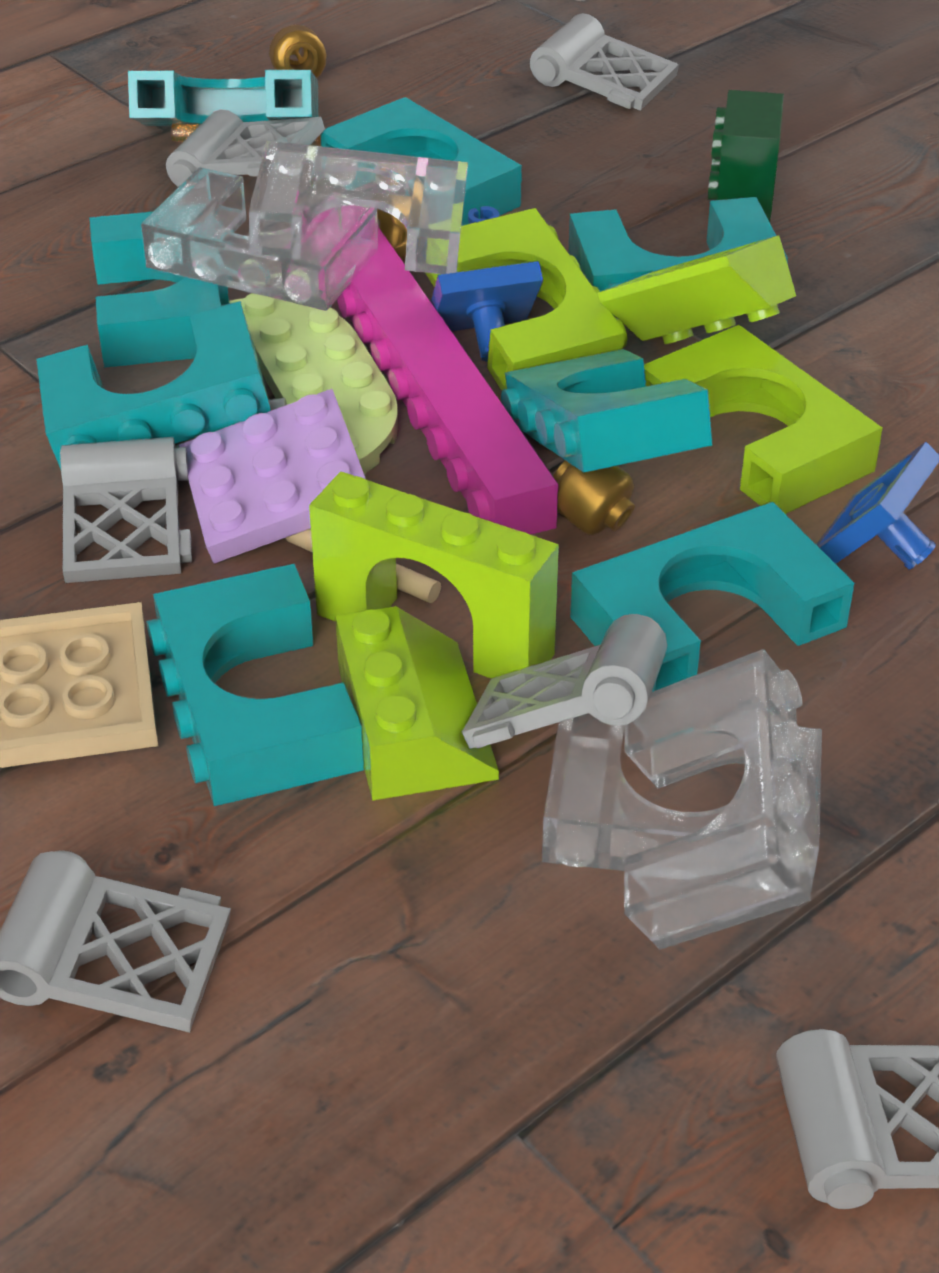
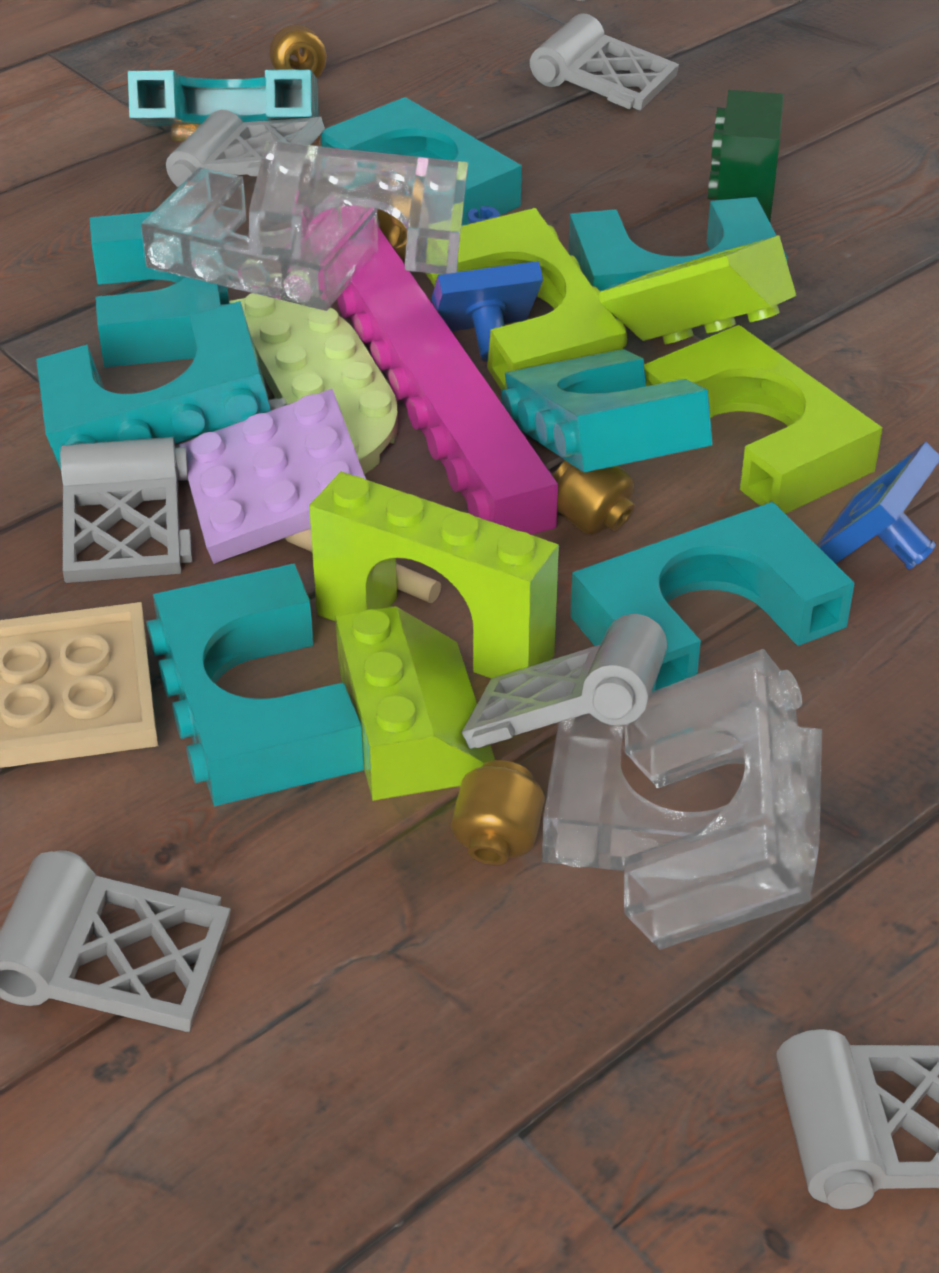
none -> pearl gold head [451,760,545,865]

